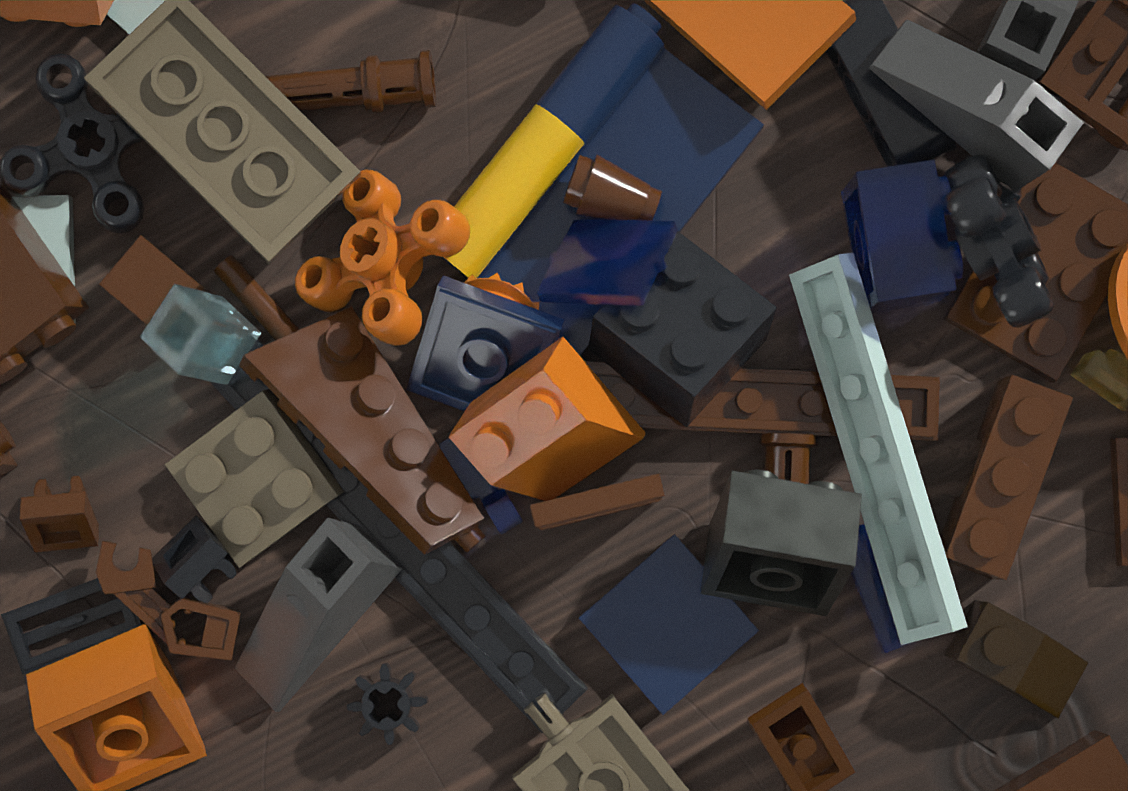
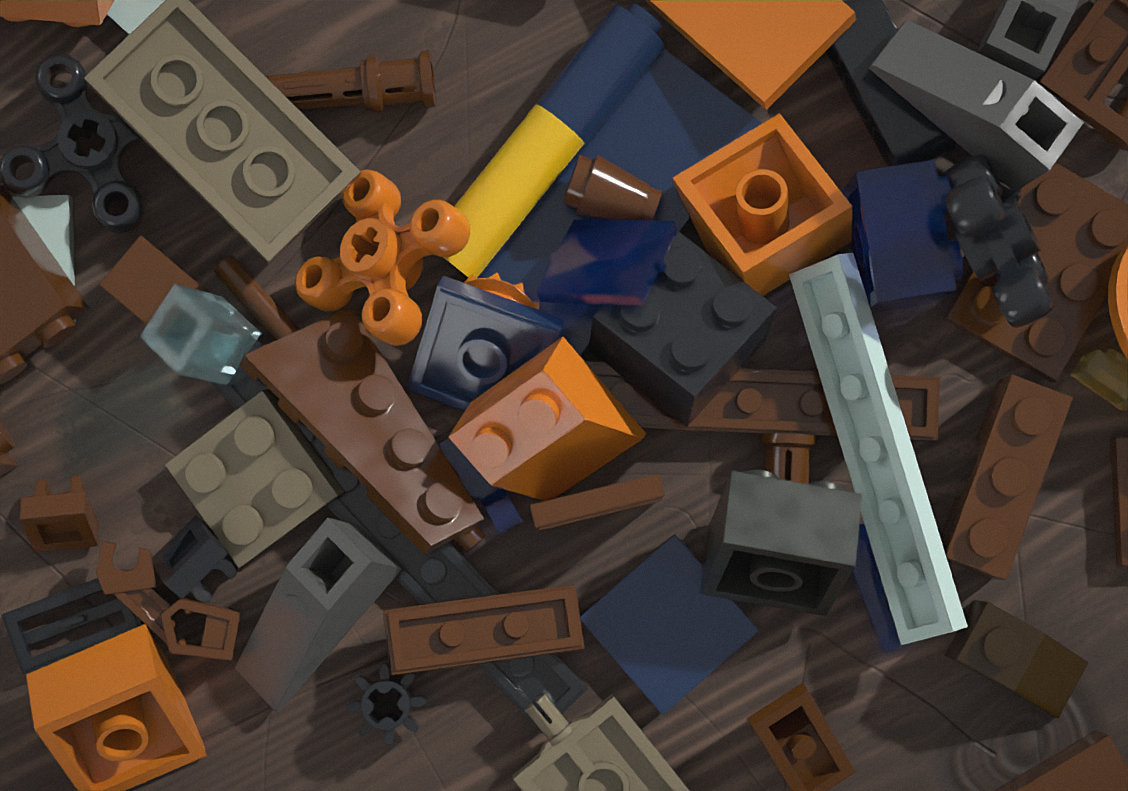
none -> reddish brown tile [383,585,584,676]
none -> orange slope [672,113,852,296]

